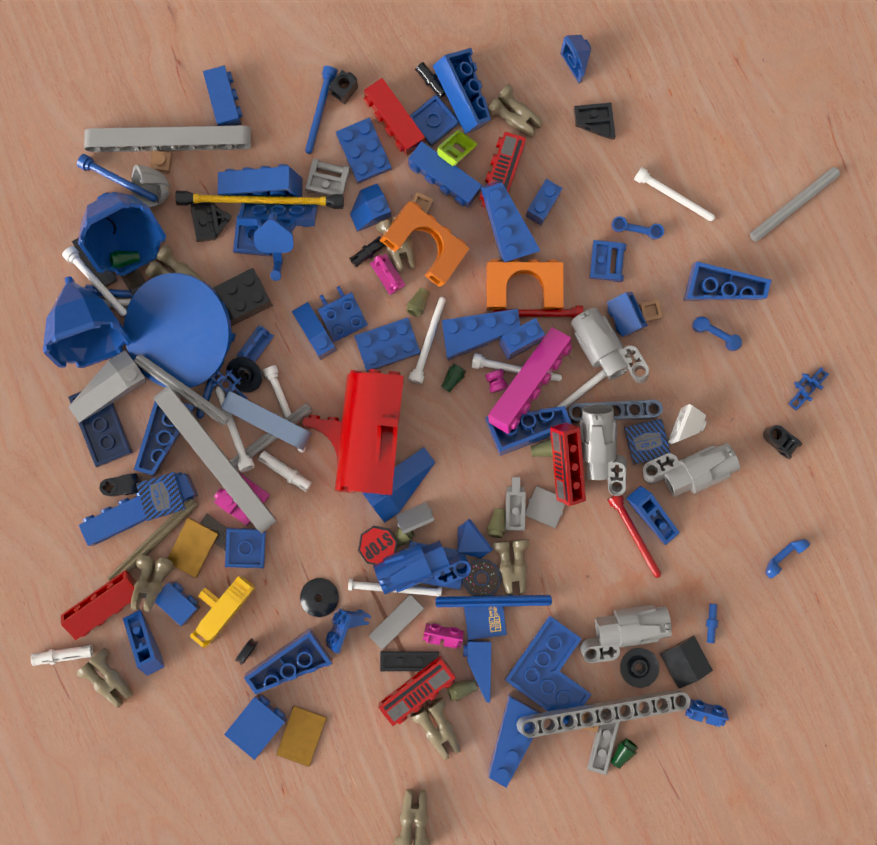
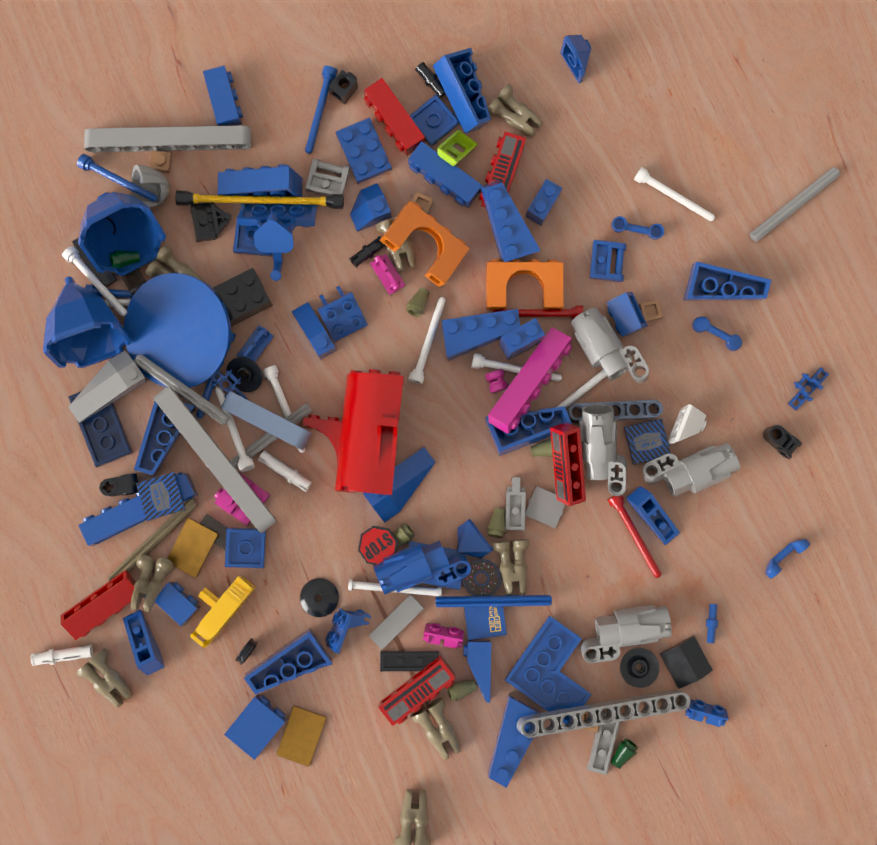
blue plate [355,317,420,372] -> none
light grey piece [395,502,435,534] -> none
dark green cone [441,363,467,392] -> none
black wing [574,102,616,140] -> none

